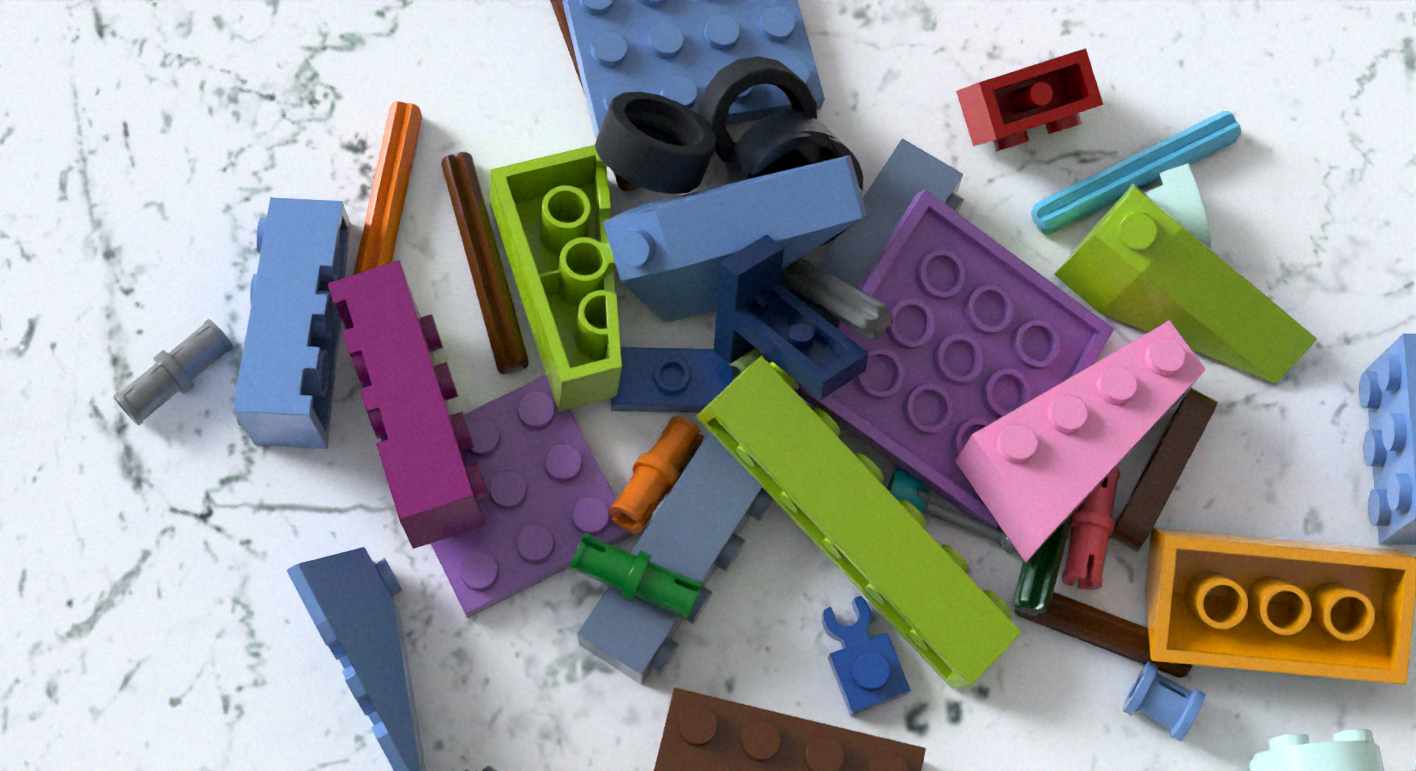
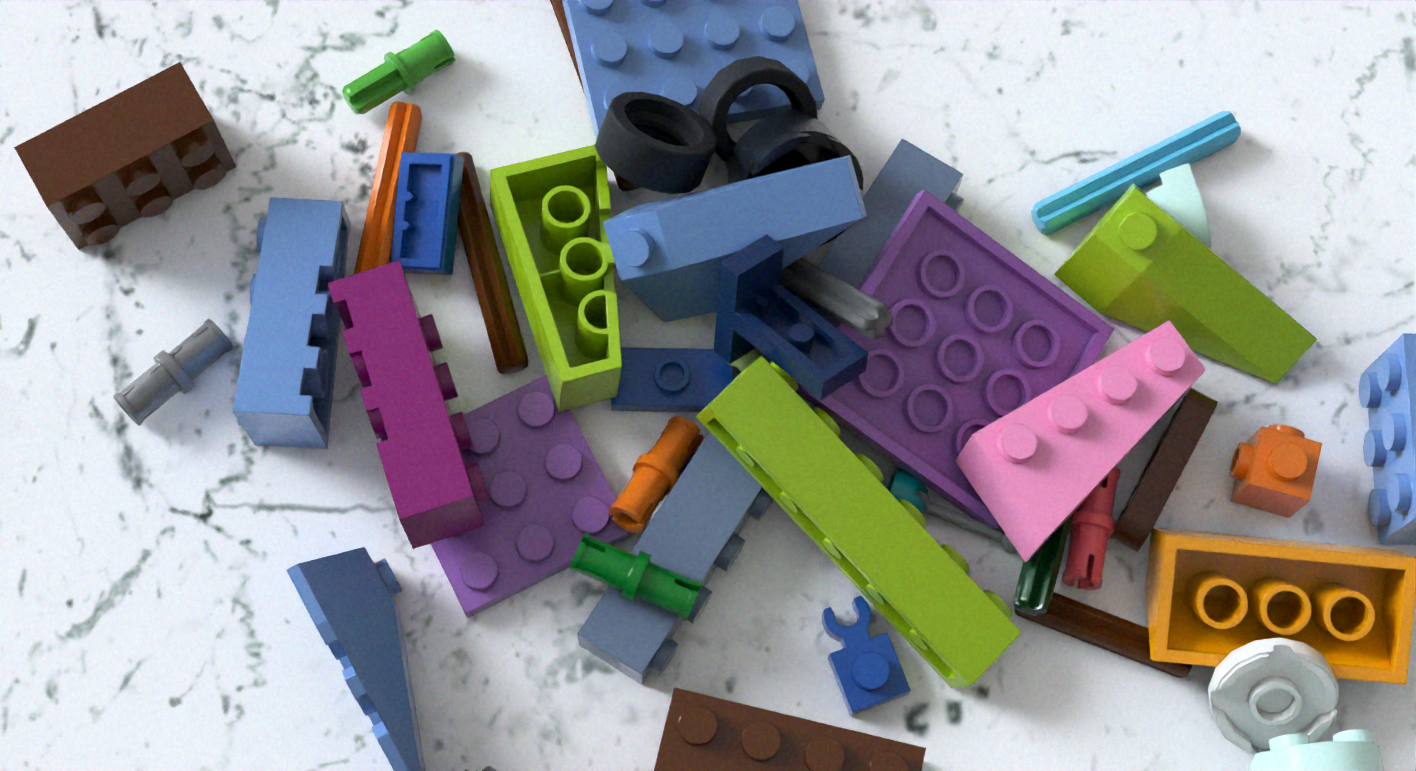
red brick [956,48,1103,152] -> none
medium blue bush [1122,662,1206,741] -> none
none -> reddish brown brick [14,62,236,250]
none -> bright green axle [342,30,456,114]
none -> blue plate [390,152,464,275]
none -> white tile [1208,637,1340,753]
none -> orange brick [1229,424,1322,518]

